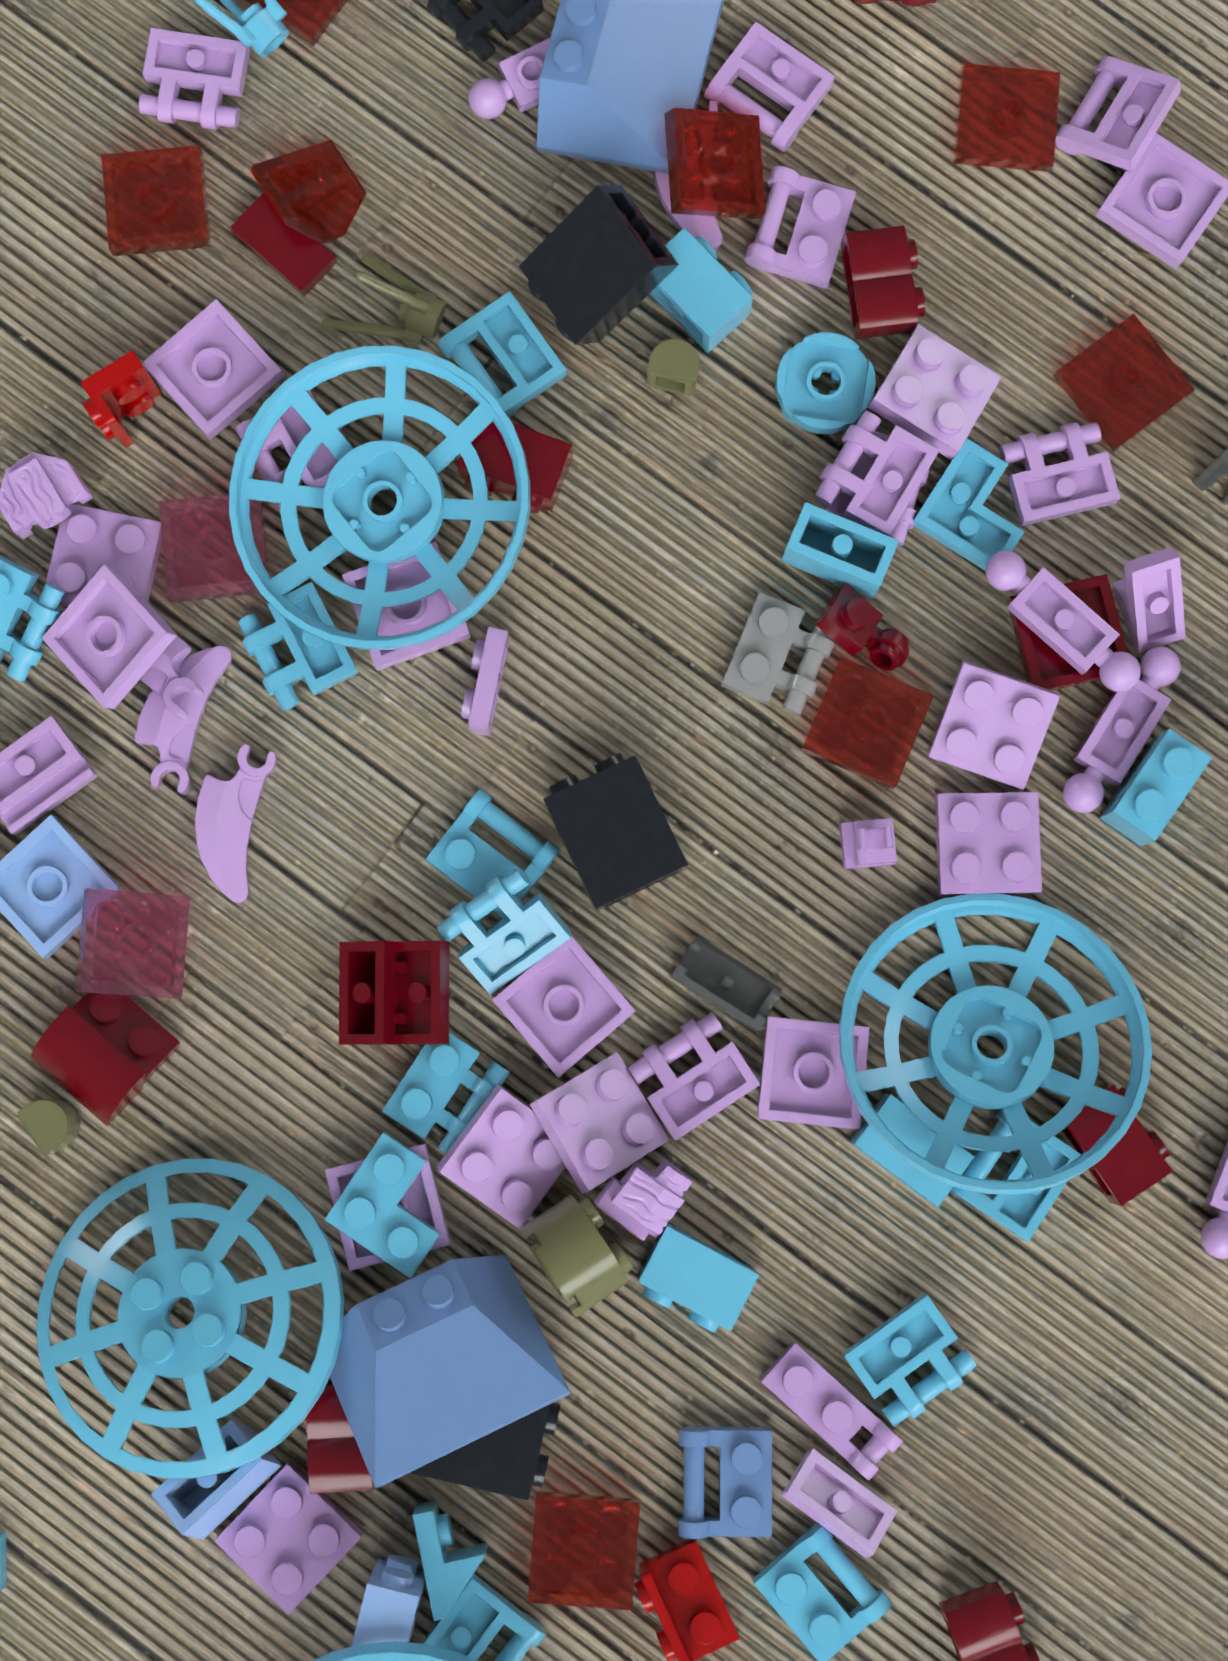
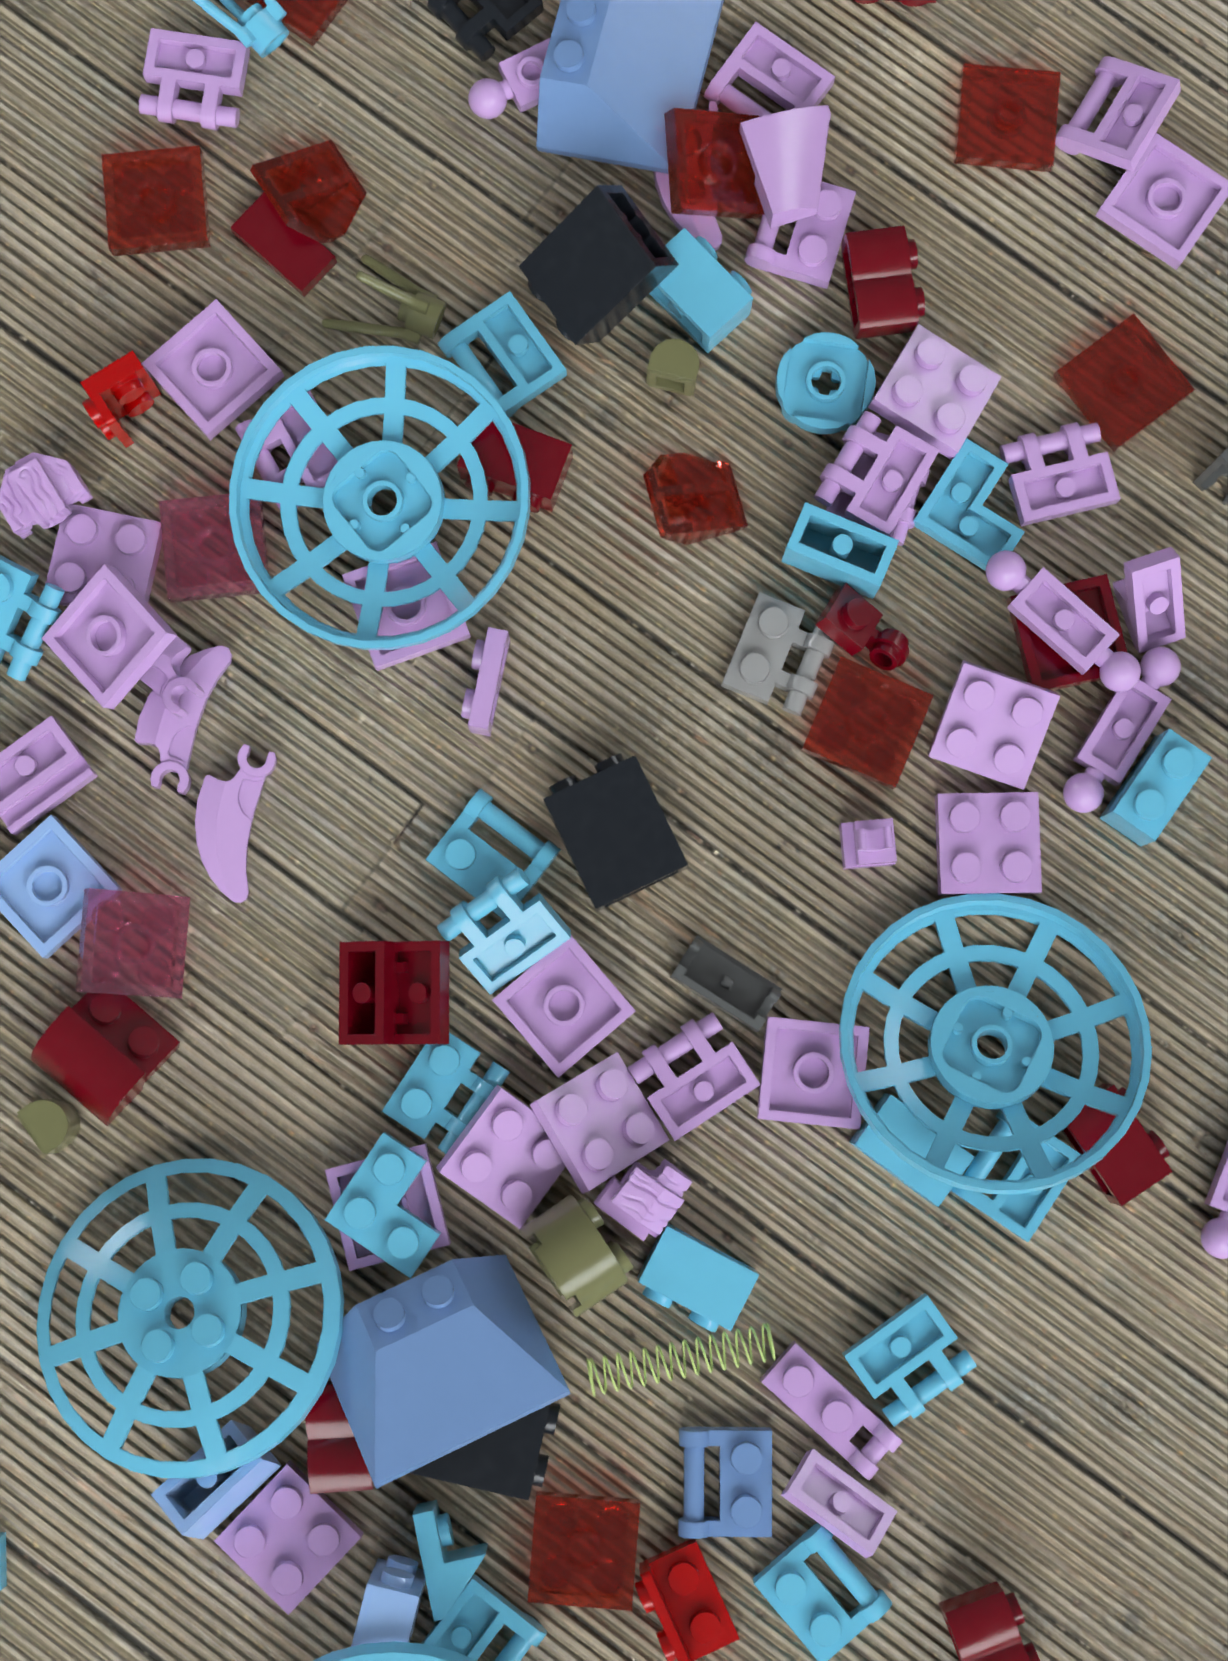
medium azure plate [238,582,359,711] -> none
none -> yellowish green piece [586,1323,776,1397]
none -> clear red slope [643,453,748,545]
none -> lavender slope [740,105,831,229]

